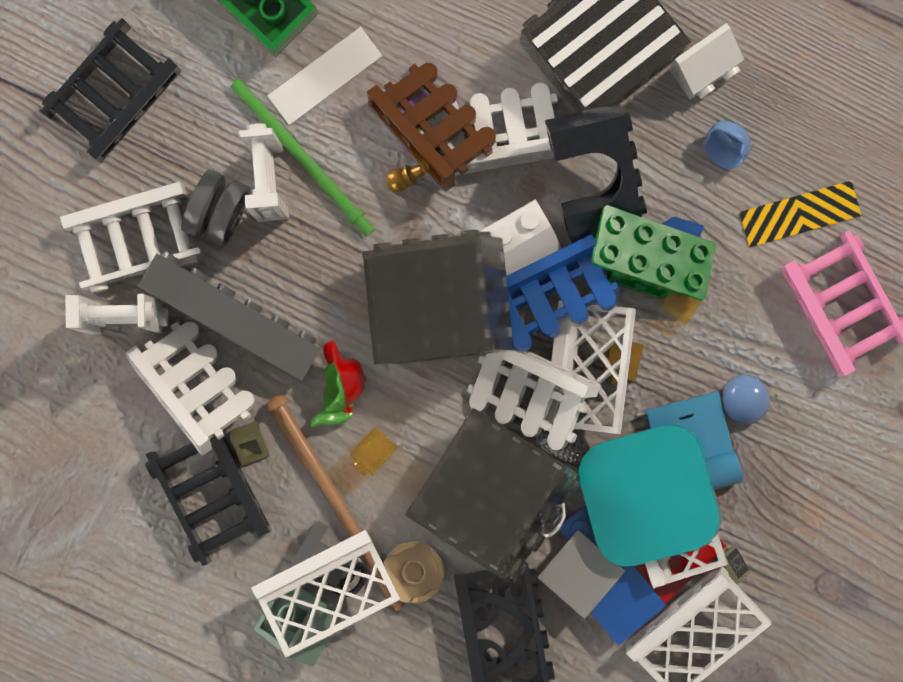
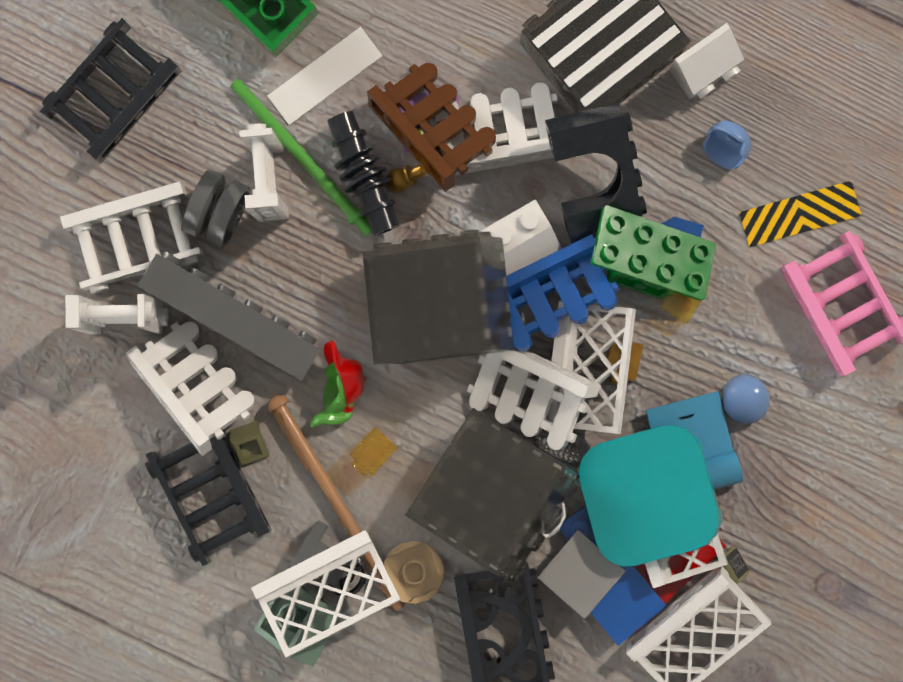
none -> black piece [327,111,400,236]

